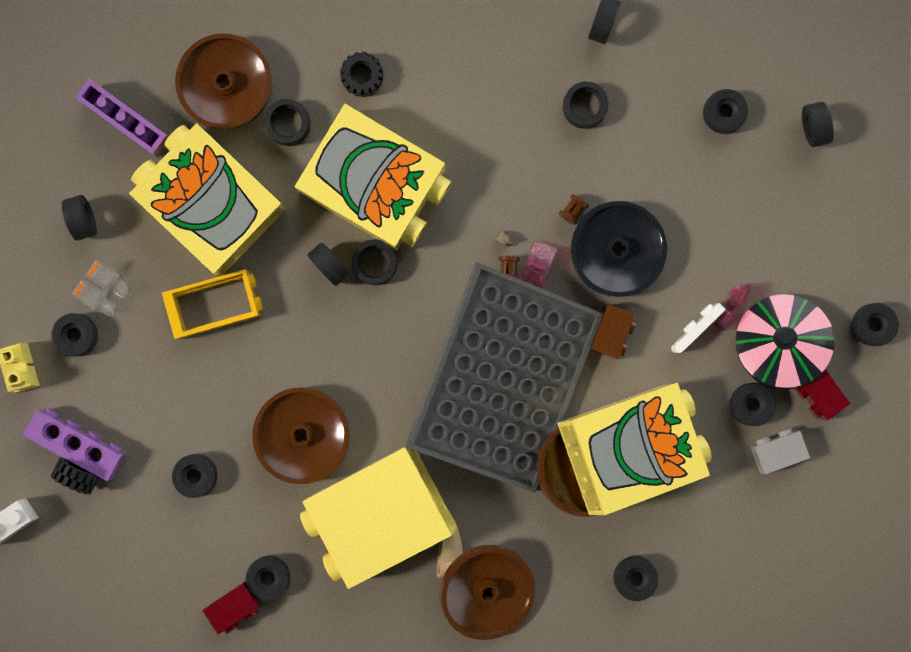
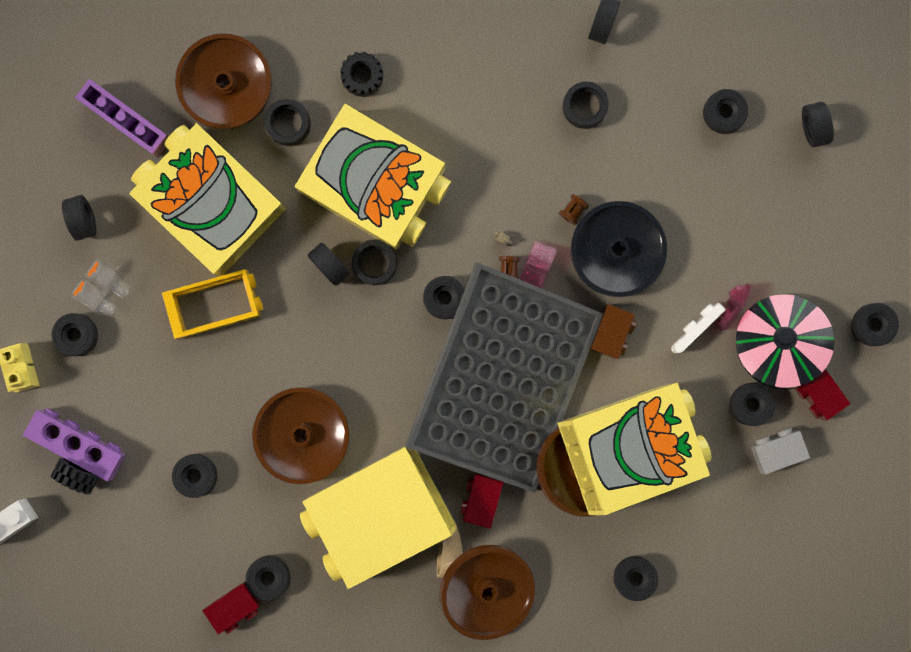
none -> black tyre [423,276,465,320]
none -> dark red brick [460,473,503,529]

